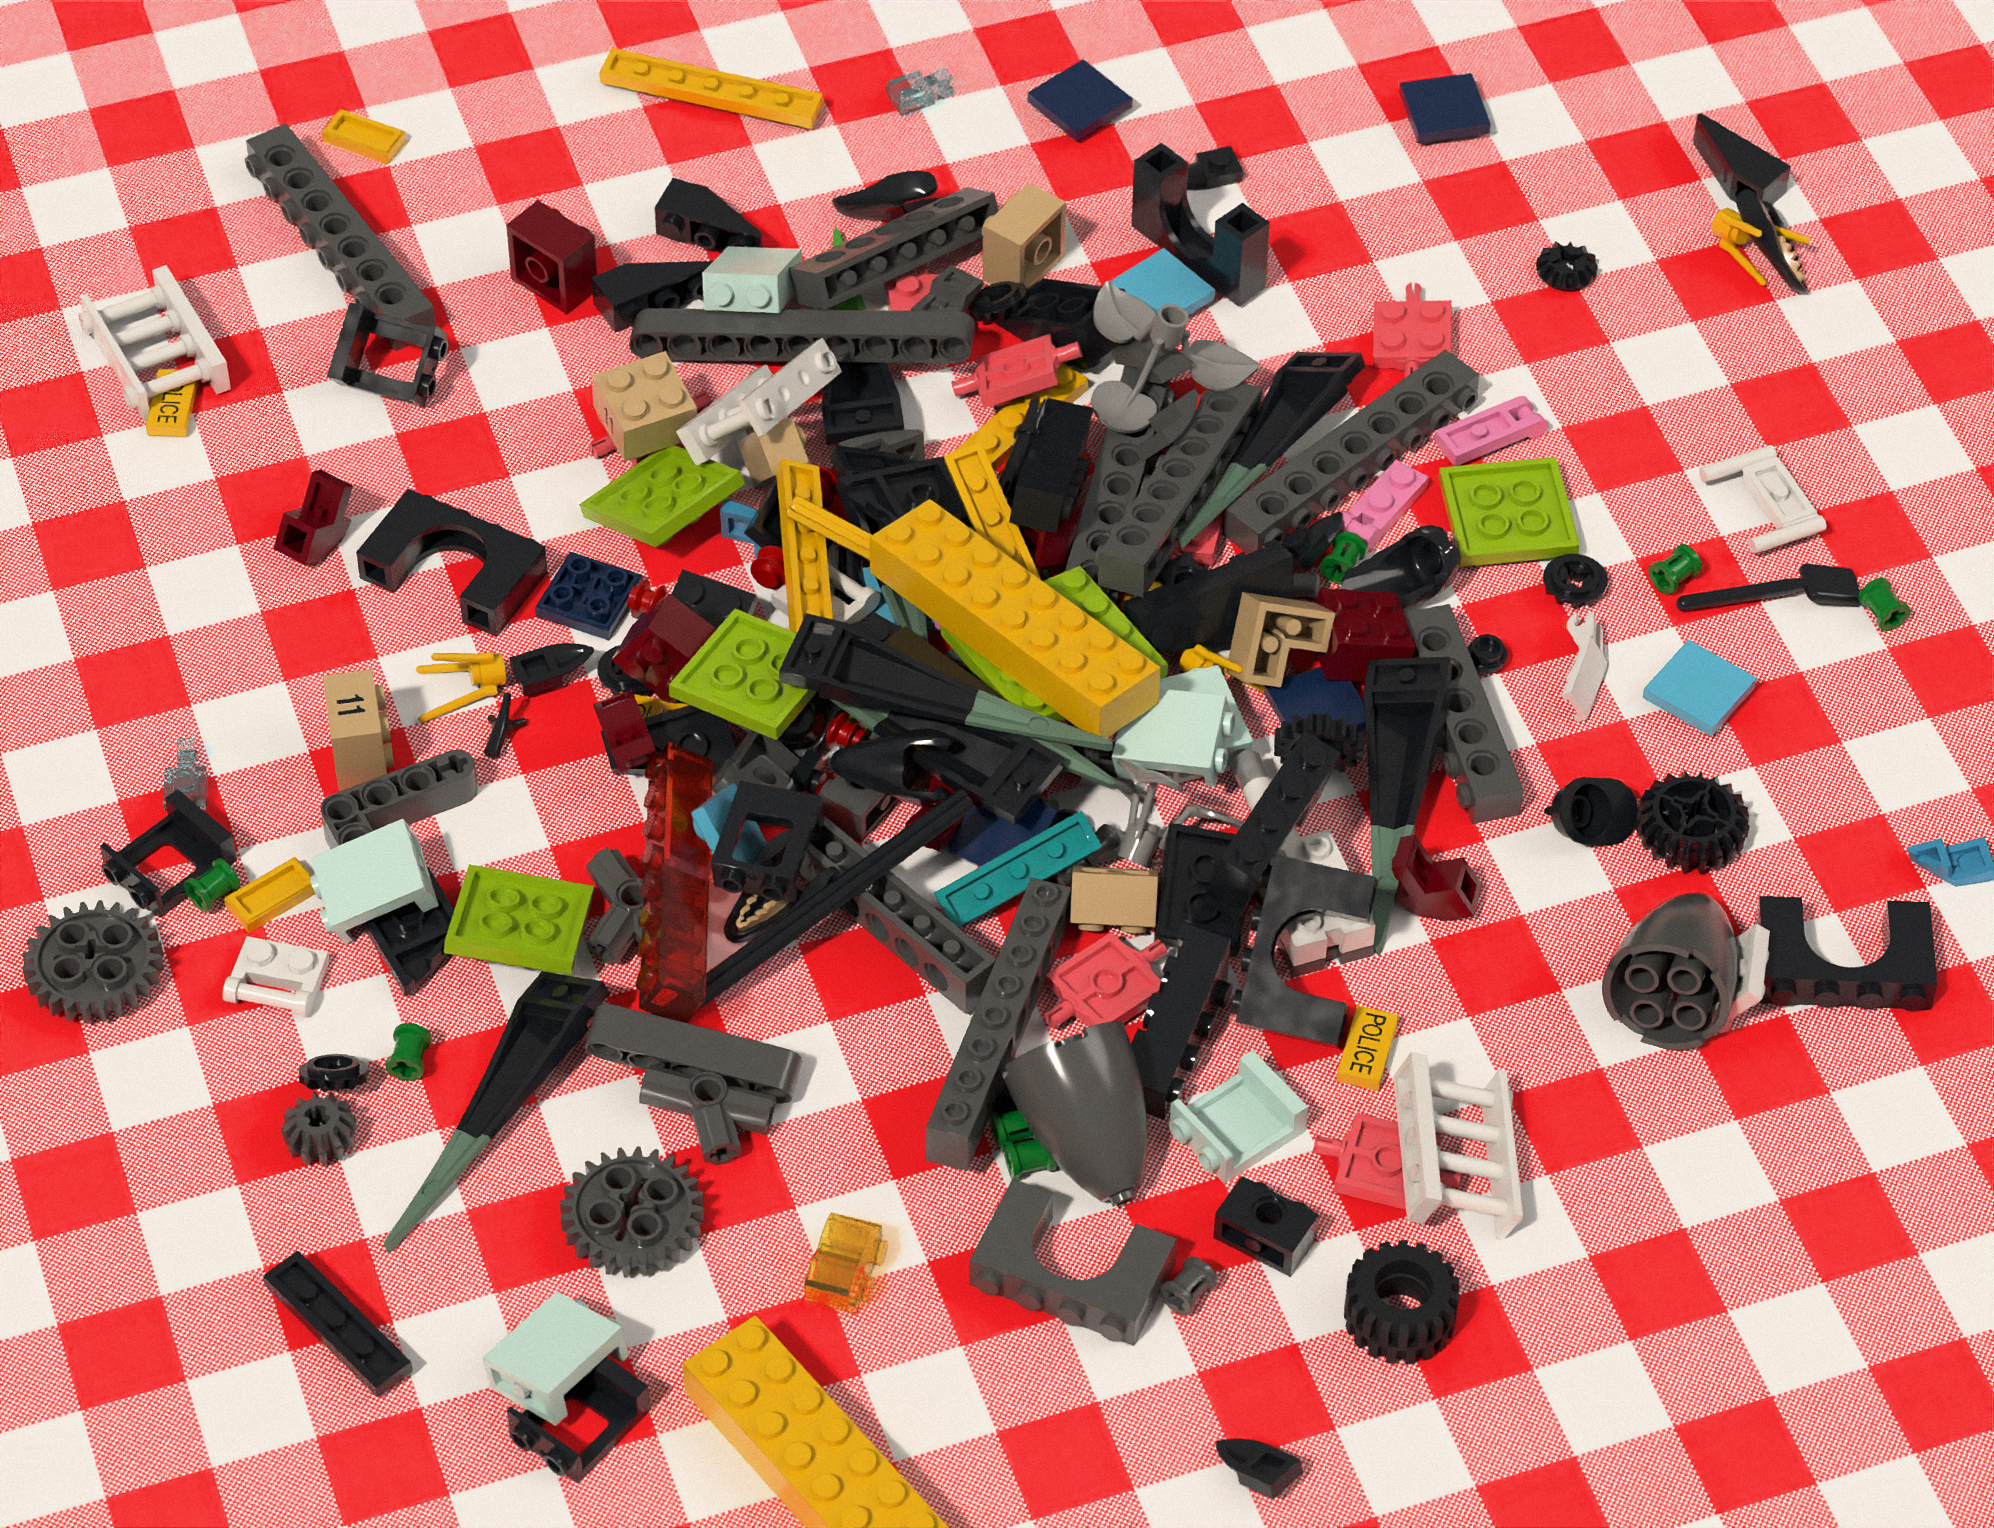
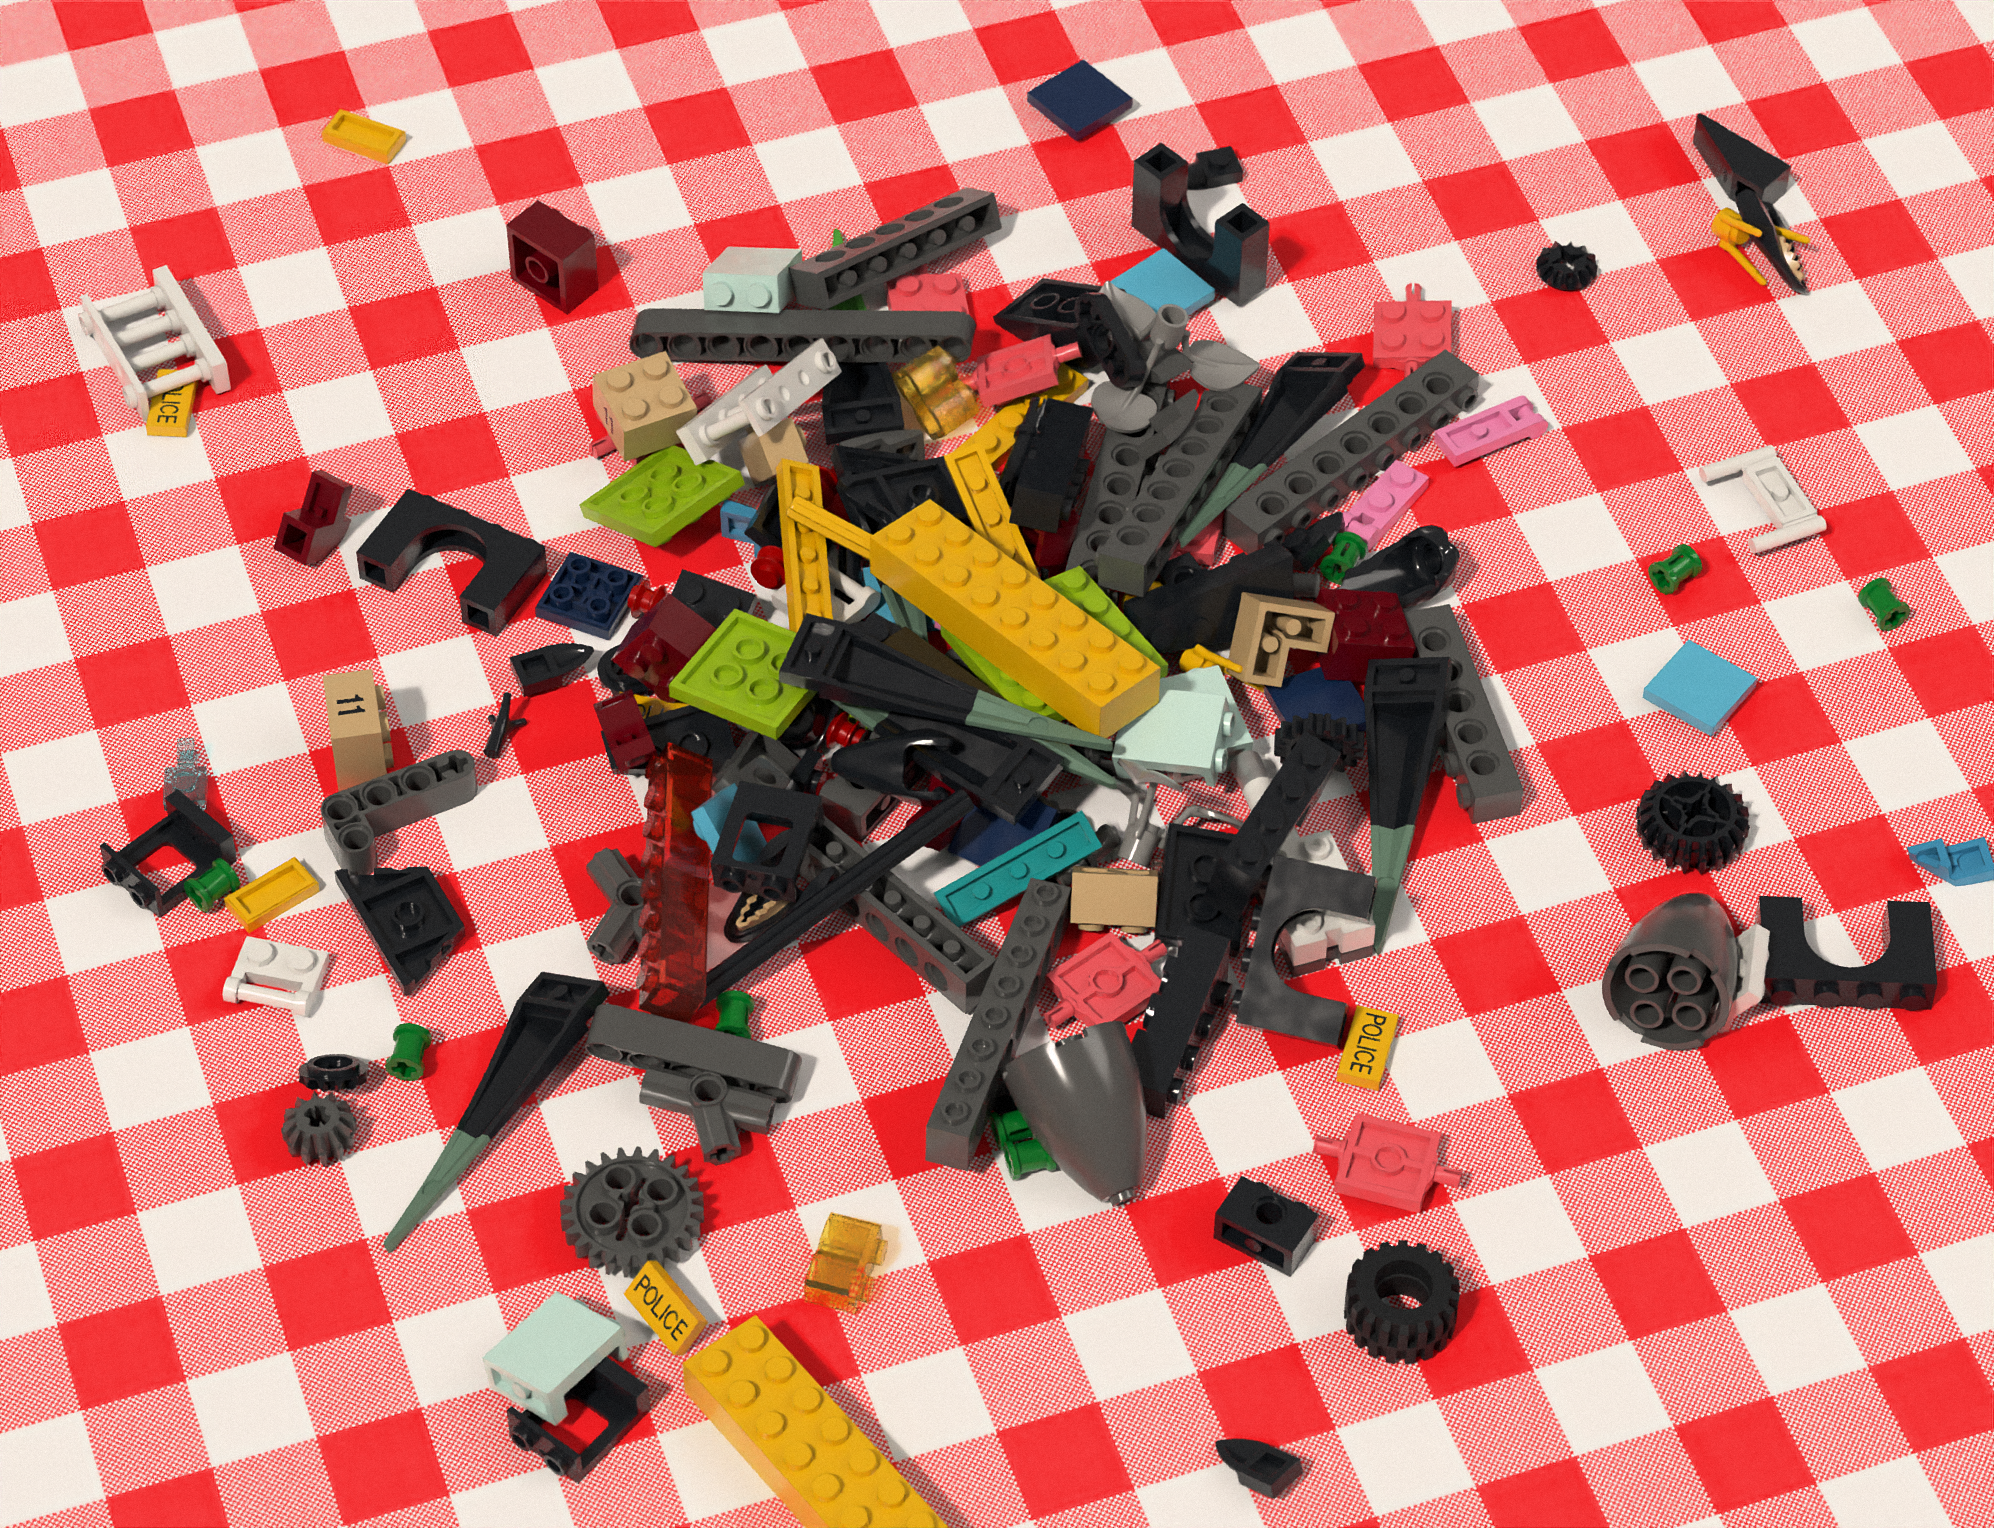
dark grey gear [22,900,164,1024] -> none
dark grey brick [244,123,436,351] -> none
black plate [263,1250,413,1398] -> none
light aqua panel [310,818,439,944] -> none
black panel [327,302,448,408] -> none
yellow plant [416,652,506,723] -> none
lime plate [444,864,594,975] -> none
black slope [592,261,713,333] -> none
yellow plate [599,48,823,129] -> none
black slope [654,177,763,253] -> none
black animal [832,171,941,222] -> none
clear light blue plate [885,68,954,116] -> none
dark grey slope [911,265,983,312] -> none
black gear [968,281,1029,322] -> none
dark grey arch [969,1178,1177,1346] -> none
tan brick [981,183,1066,290] -> none
dark grey bush [1159,1256,1218,1316] -> none
light aqua panel [1169,1050,1308,1184] -> none
dark red brick [1391,835,1482,921] -> none
white fence [1393,1051,1526,1240] -> none
dark blue tile [1399,73,1491,143] -> none
lime plate [1438,457,1580,567] -> none
black plate [1468,634,1507,673] -> none
black gear [1542,554,1608,608] -> none
black piece [1544,777,1637,845] -> none
white arm [1561,611,1607,723] -> none
black piece [1676,563,1861,612] -> none
none -> yellow tile [623,1261,708,1356]
none -> green bush [714,990,755,1039]
none -> clear yellow brick [892,345,980,441]
none -> black beam [1074,293,1146,387]

